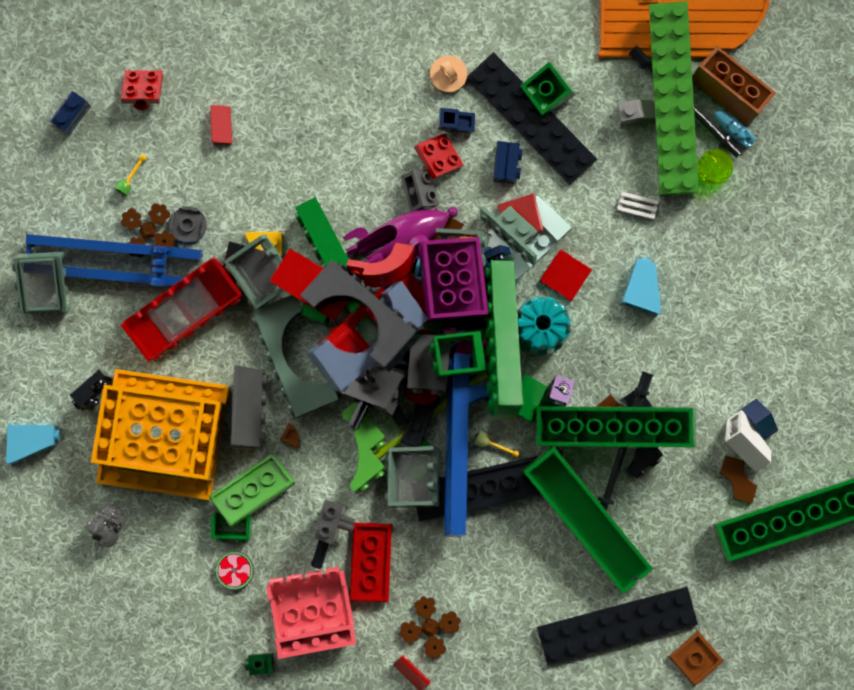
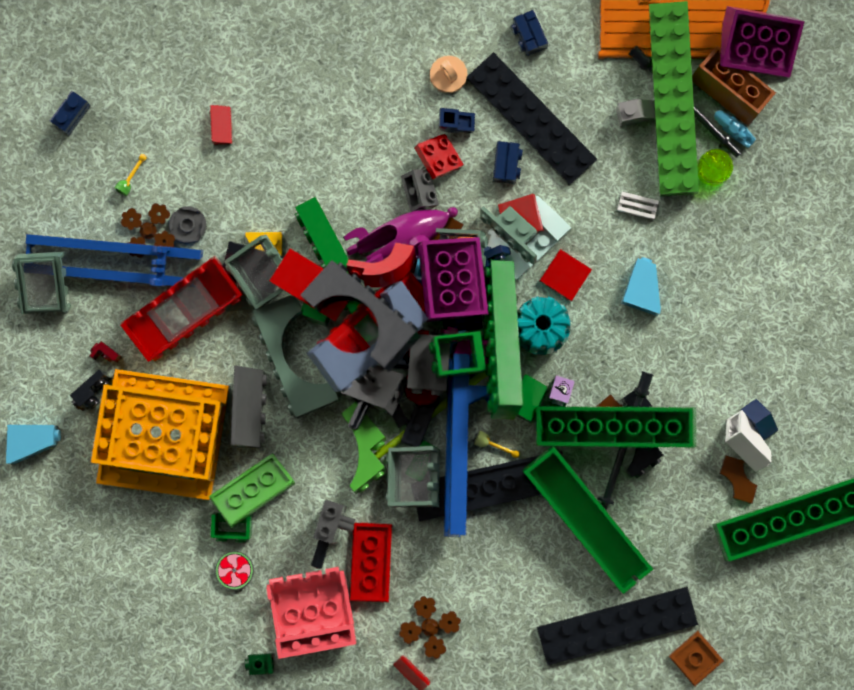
dark grey hair [84,505,126,548] -> none
red plate [121,70,163,111] -> none
dark orange tile [280,423,300,449] -> none
green slope [520,61,576,115] -> none
none -> dark red bracket [89,341,122,363]
none -> dark blue brick [511,10,549,56]
none -> magenta slope [720,6,805,77]

